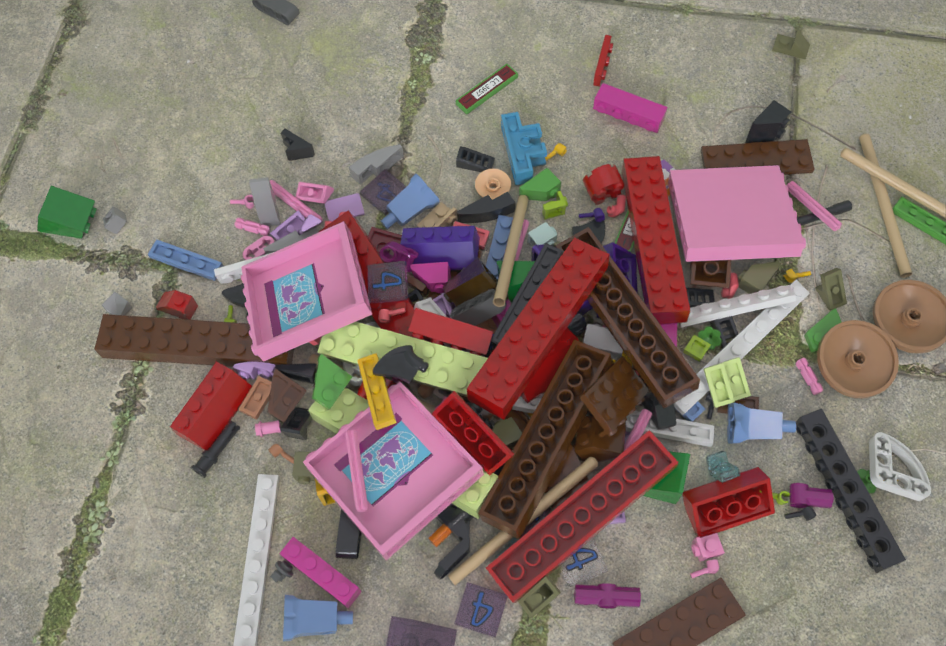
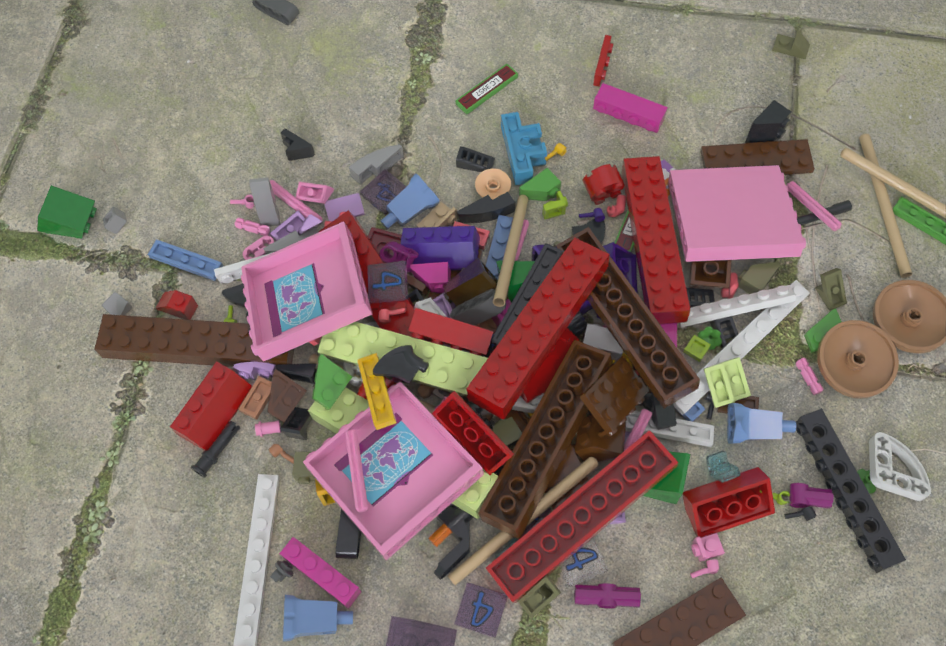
light aqua brick [527,222,557,247] -> none
yellow hand [783,269,811,283] -> none

